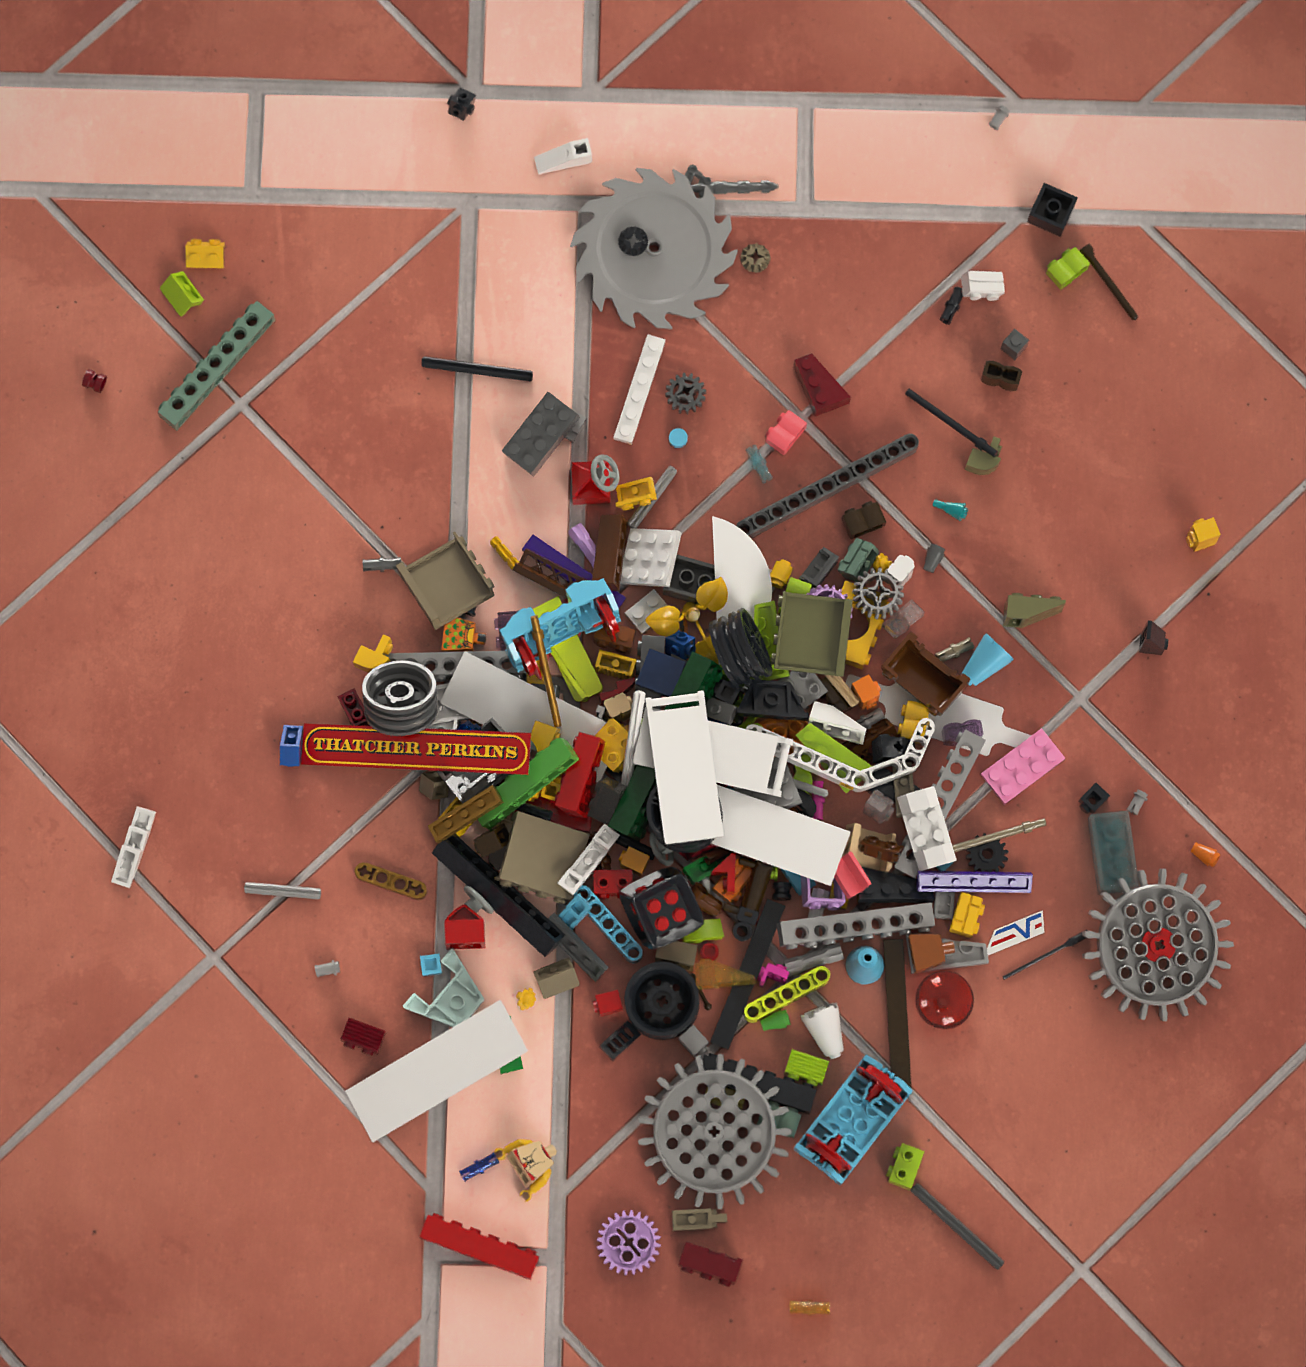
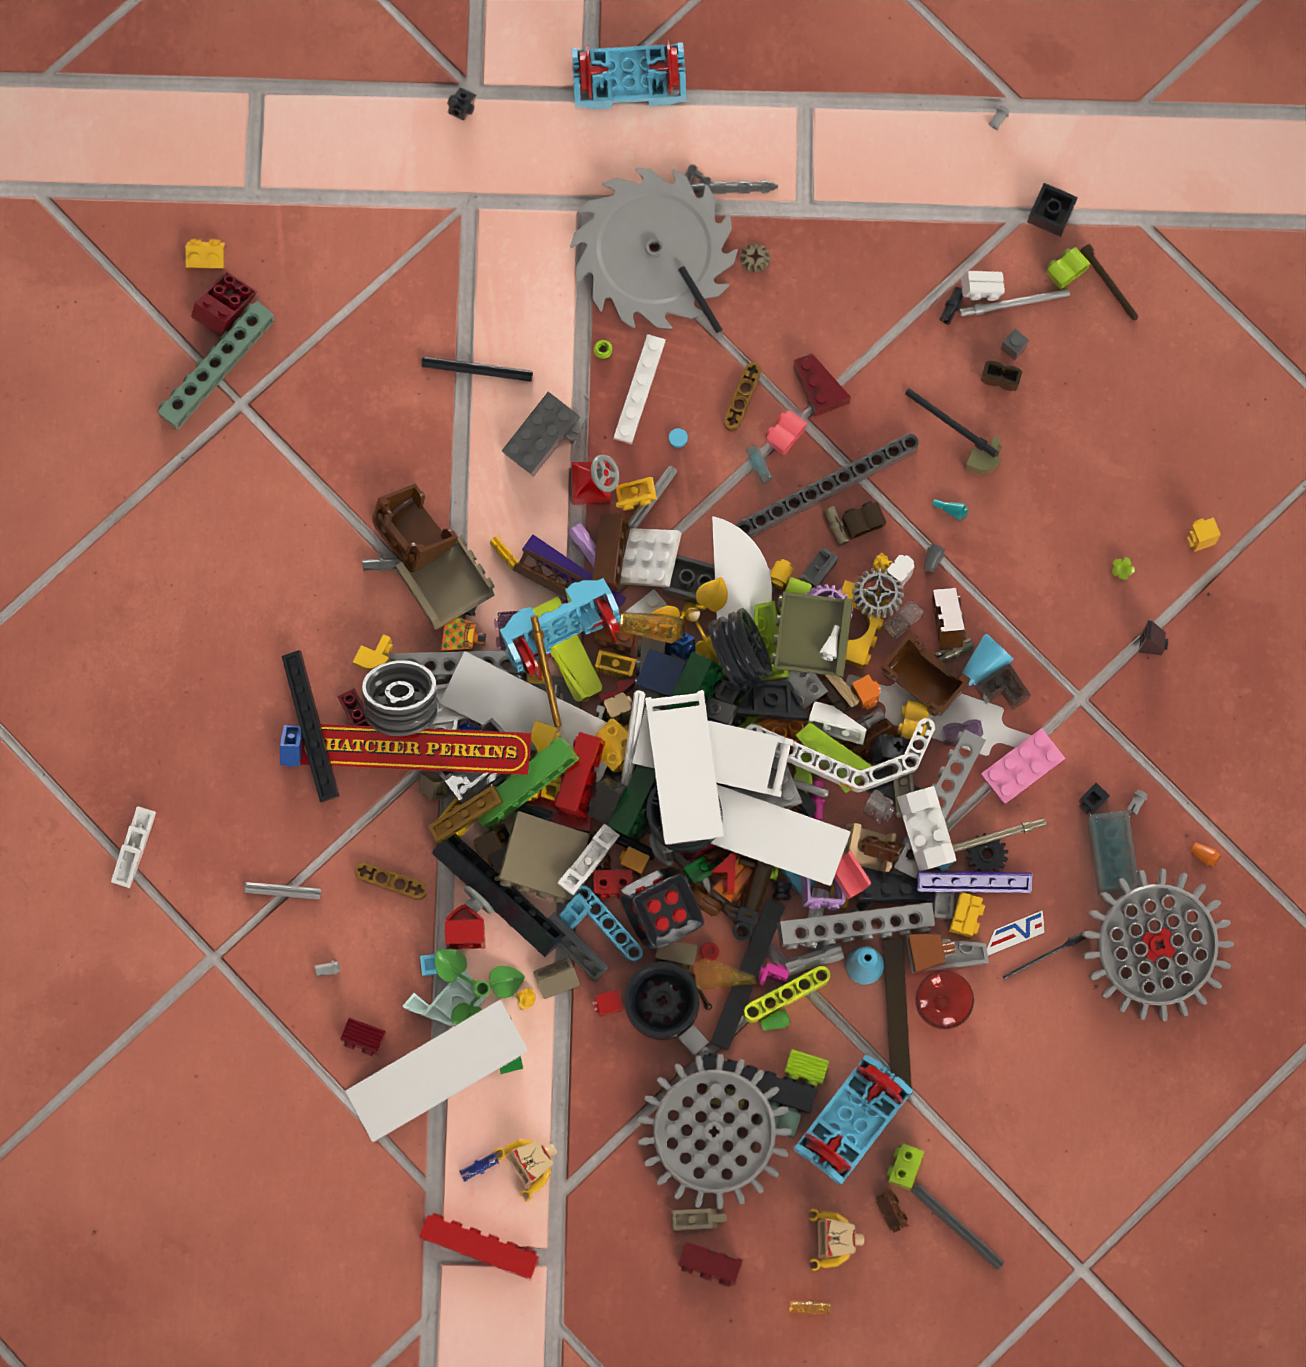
dark red wheel [82,369,107,393] -> none
lime panel [160,271,204,316] -> none
white slope [534,138,592,175] -> none
lavender gear [597,1210,661,1275] -> none
black slope [599,1021,641,1061] -> none
black gear [618,226,648,256] -> none
dark grey gear [665,373,706,414] -> none
lime slope [682,919,724,944] -> none
white cone [800,1003,844,1059] -> none
sand green brick [837,538,880,582] -> none
olive slope [1003,593,1066,628] -> none
none -> dark red slope [191,272,257,336]
none -> black tile [282,650,340,802]
none -> reddish brown windscreen [372,484,458,572]
none -> bright green plant [435,949,525,1026]
none -> medium azure piece [572,40,686,109]
none -> lime plate [594,340,613,359]
none -> clear yellow slope [621,612,683,644]
none -> black bar [678,266,723,334]
none -> pearl gold beam [724,362,761,431]
none -> torso [808,1209,864,1271]
none -> white cone [819,625,841,661]
none -> dark tan pin [824,507,849,546]
none -> reddish brown hinge [876,1191,908,1233]
none -> wedge [932,588,966,649]
none -> light grey bar [959,289,1070,316]
none -> clear smoke brick [976,664,1031,710]
none -> lime plant [1112,557,1135,580]

